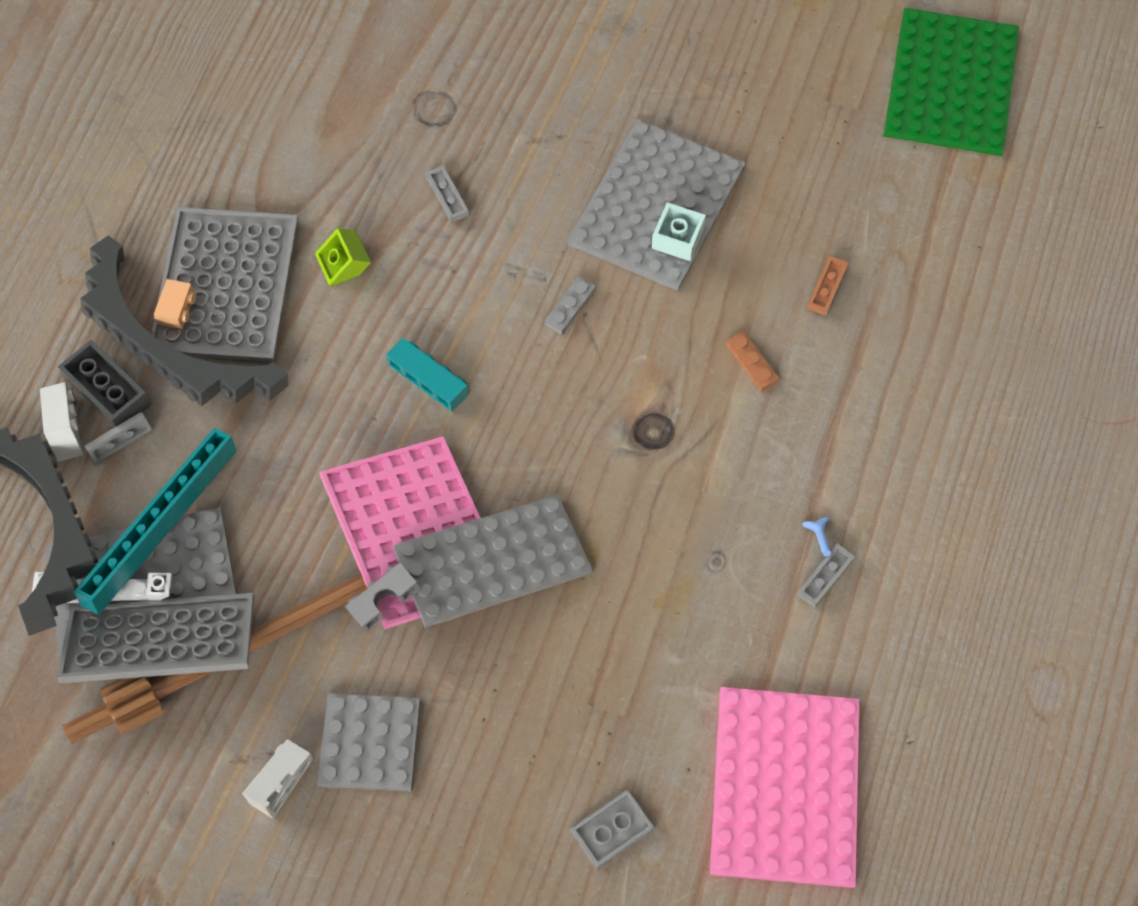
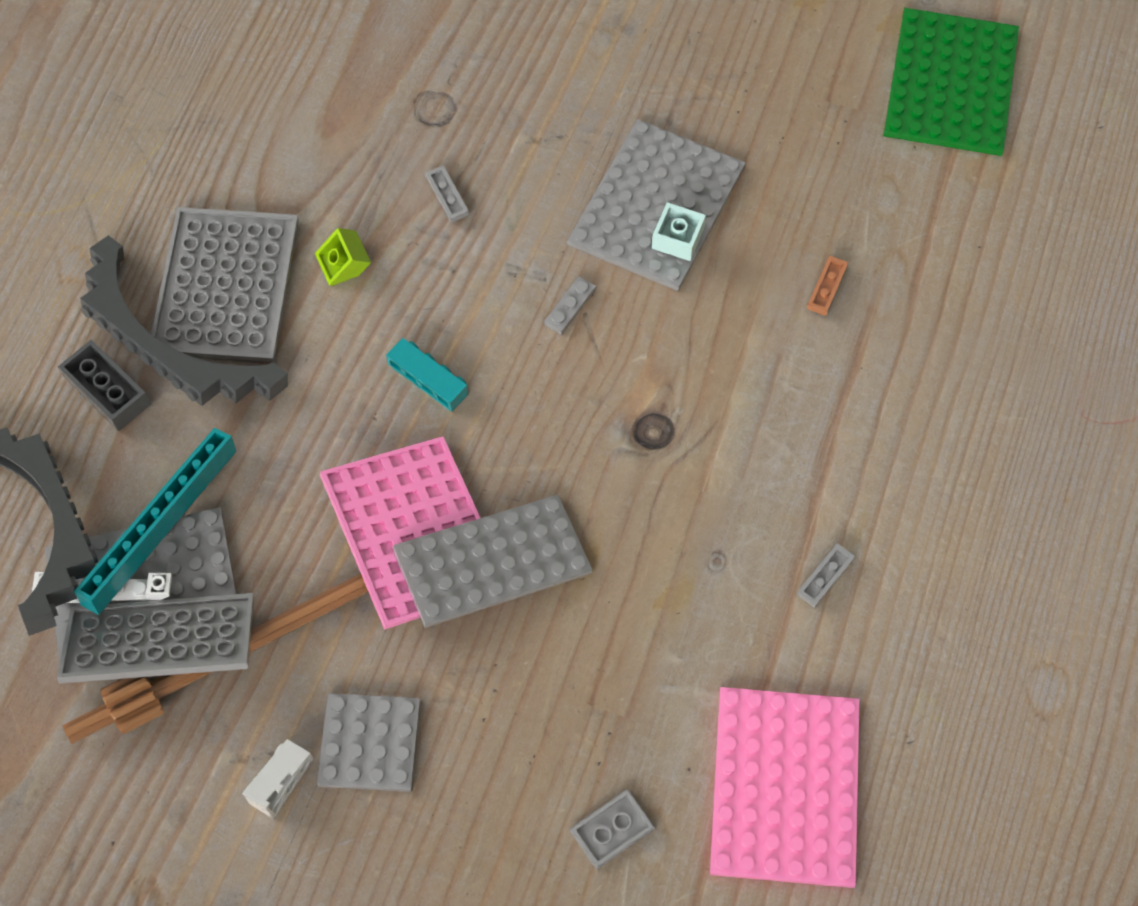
white wedge [40,382,83,462] -> none
light grey plate [84,412,152,464] -> none
light nougat brick [154,279,196,330] -> none
light grey arch [345,563,421,633] -> none
nougat plate [726,331,779,392] -> none
light blue piece [803,517,831,556] -> none

